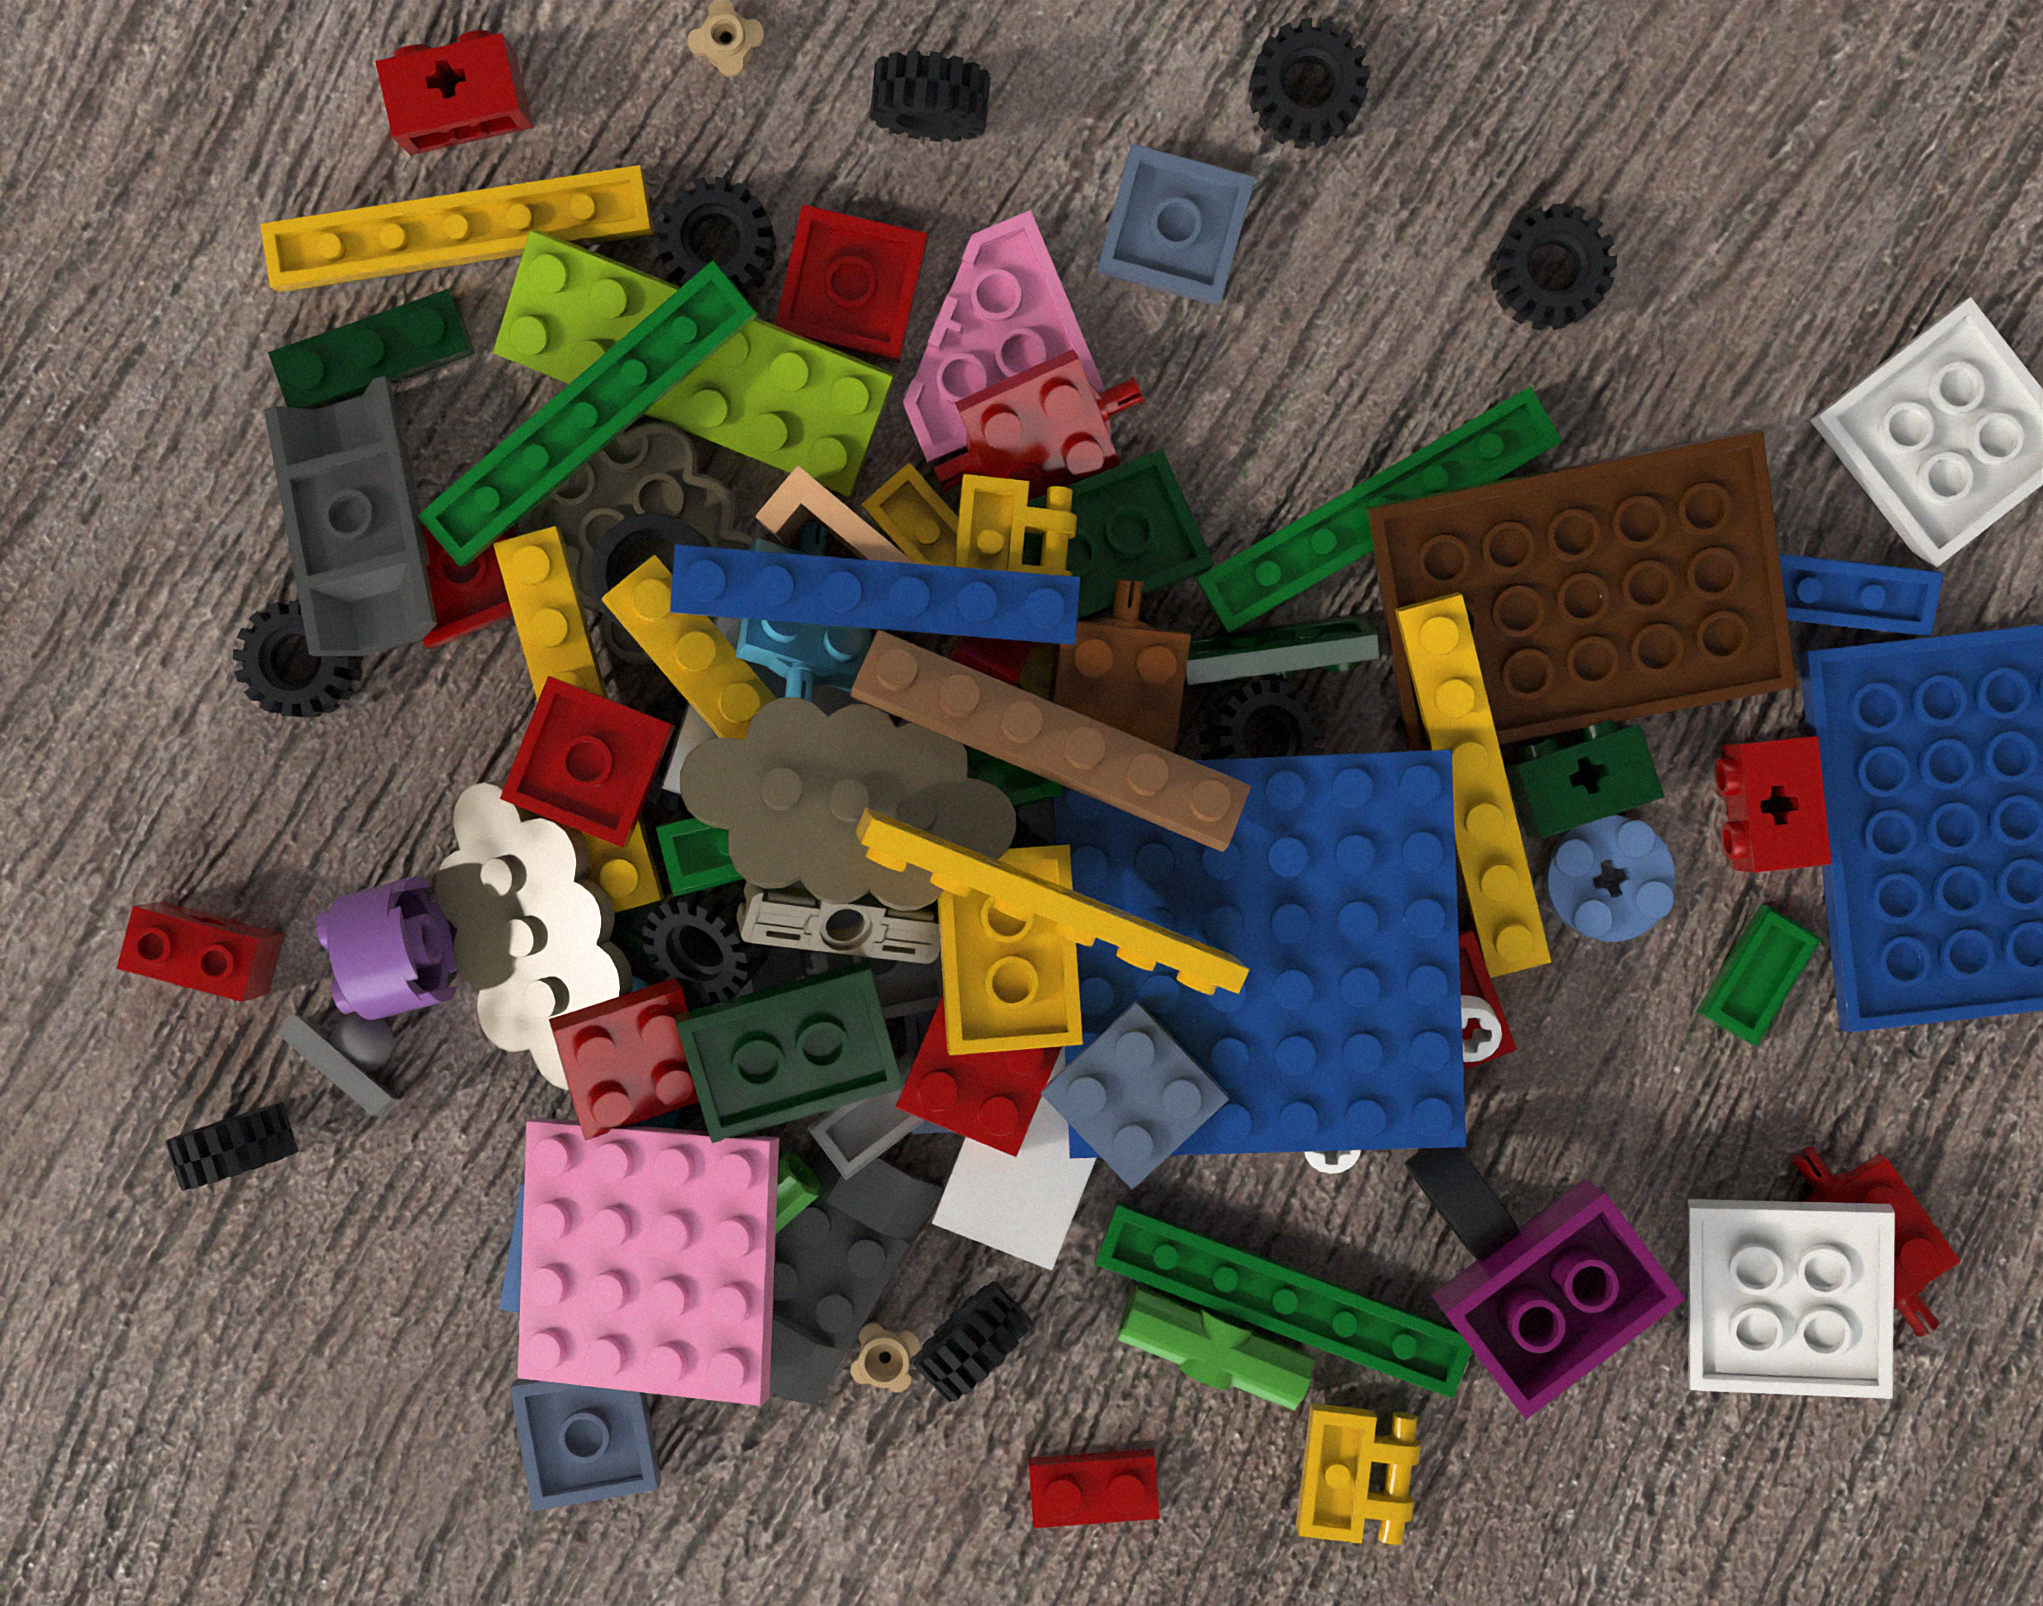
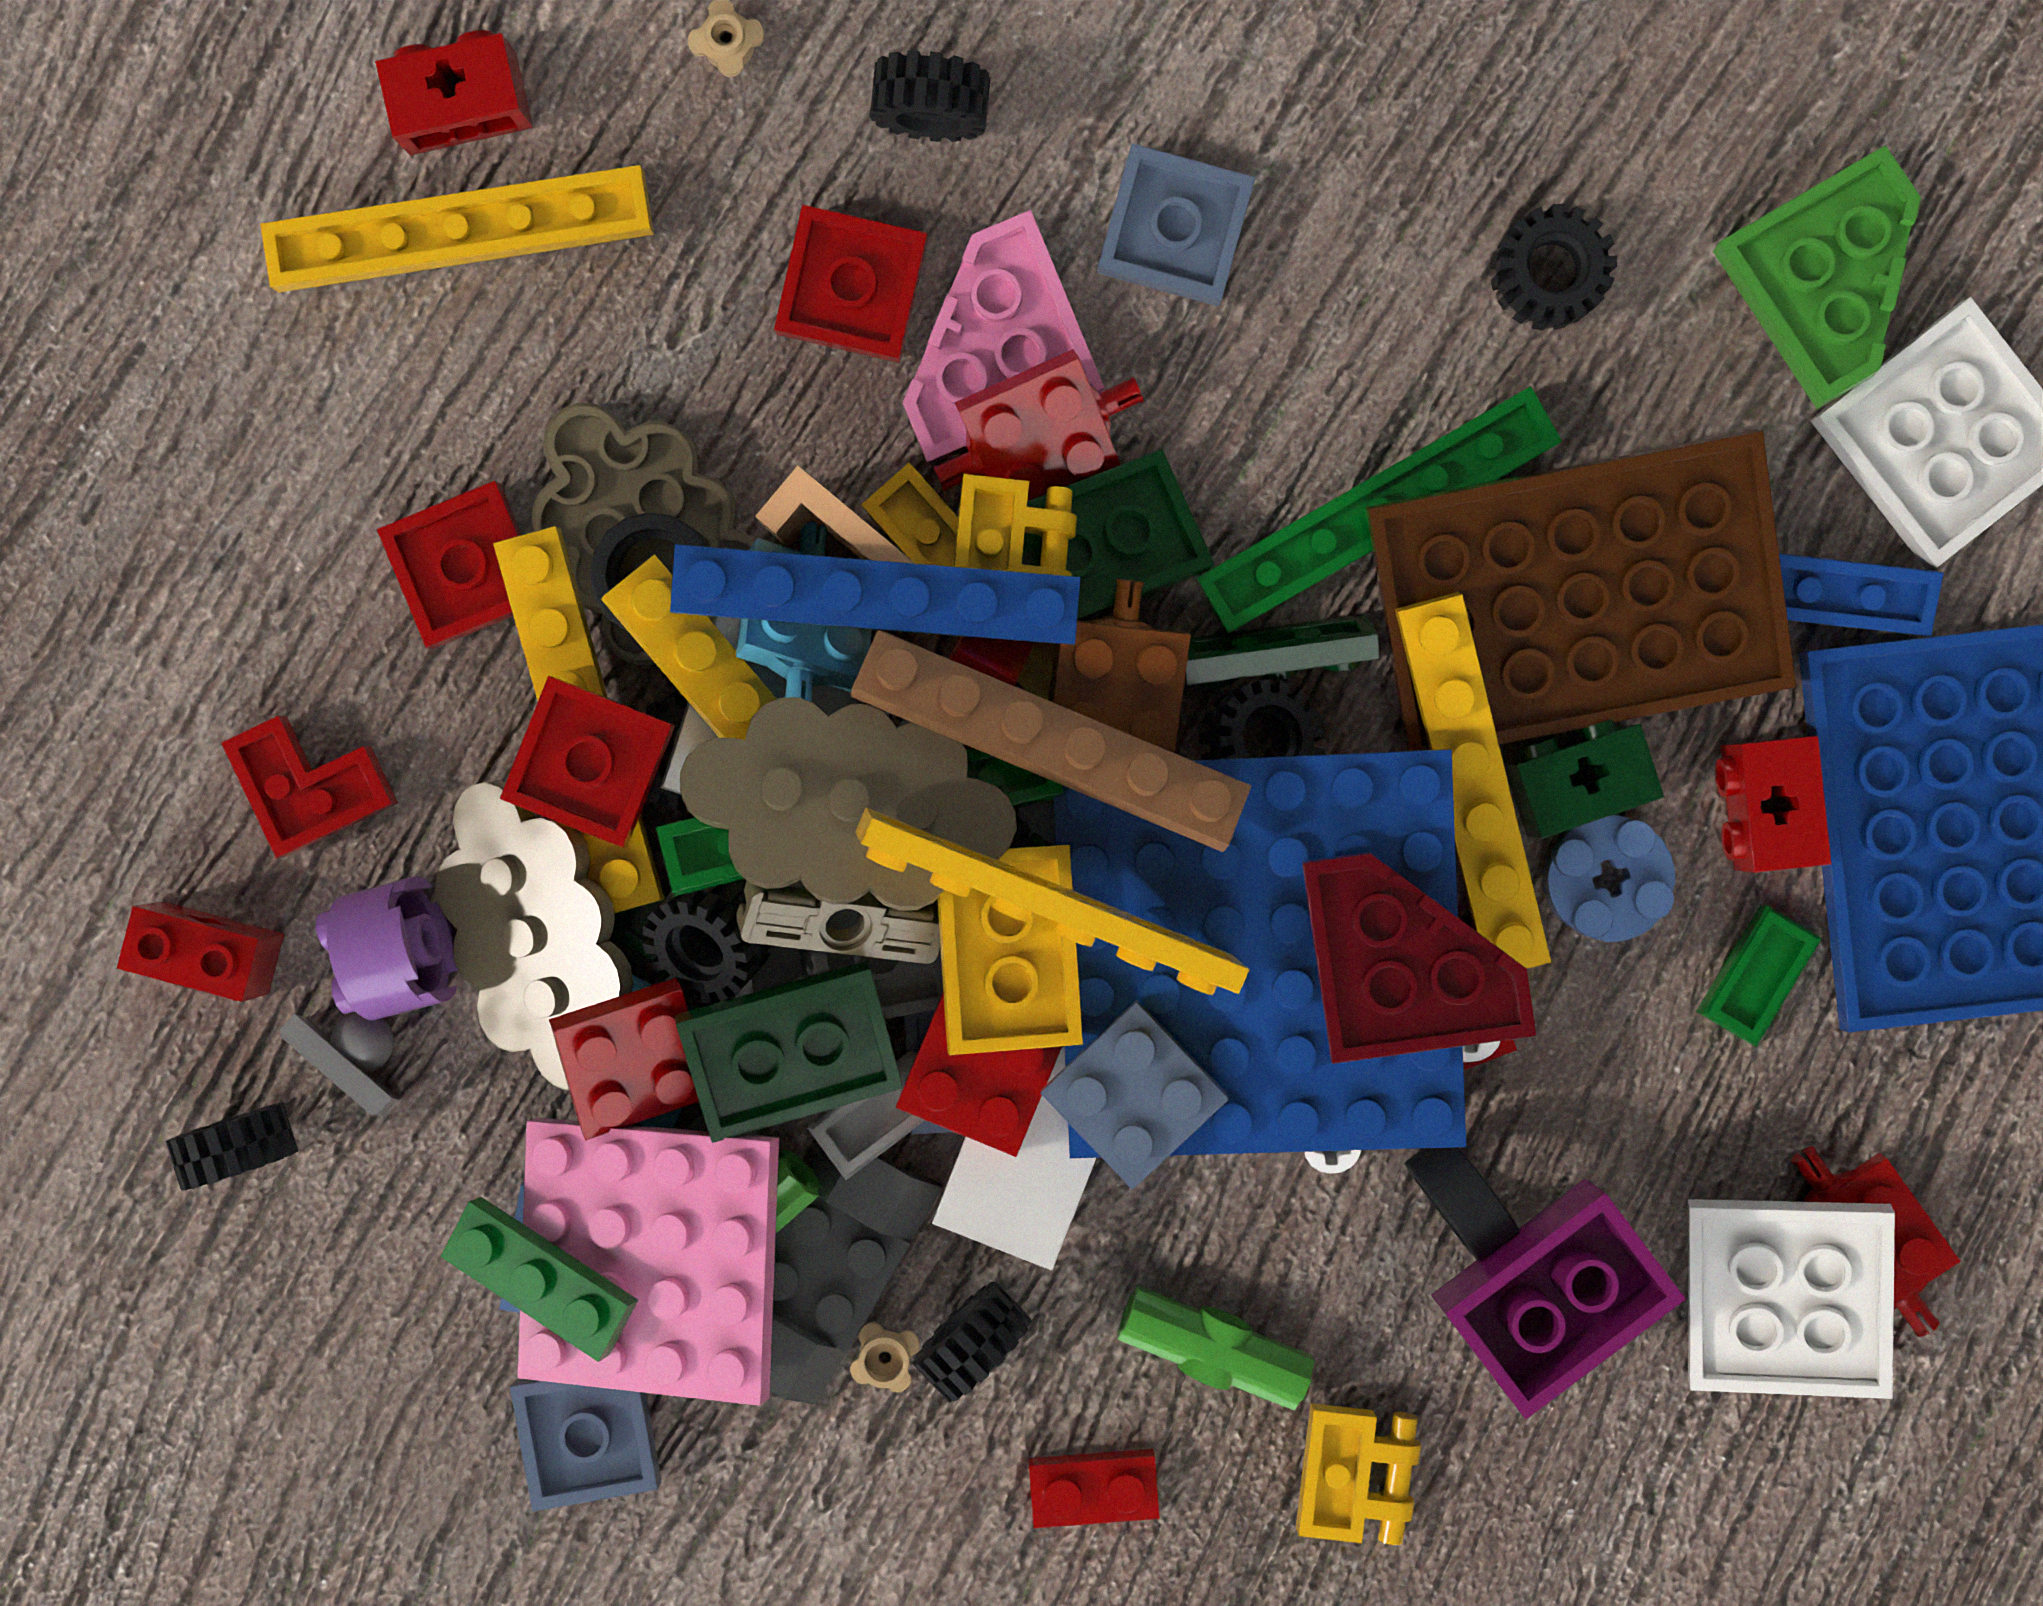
black tyre [233,601,364,718] -> none
dark grey piece [264,376,437,656] -> none
dark green plate [268,289,475,409] -> none
green plate [417,260,759,566] -> none
lime plate [493,229,896,497] -> none
black tyre [655,177,777,298] -> none
green plate [1094,1201,1472,1399] -> none
black tyre [1248,18,1370,149] -> none
none -> red plate [221,715,398,858]
none -> green plate [440,1197,638,1362]
none -> dark red plate [1302,852,1536,1064]
none -> bright green plate [1713,145,1921,409]

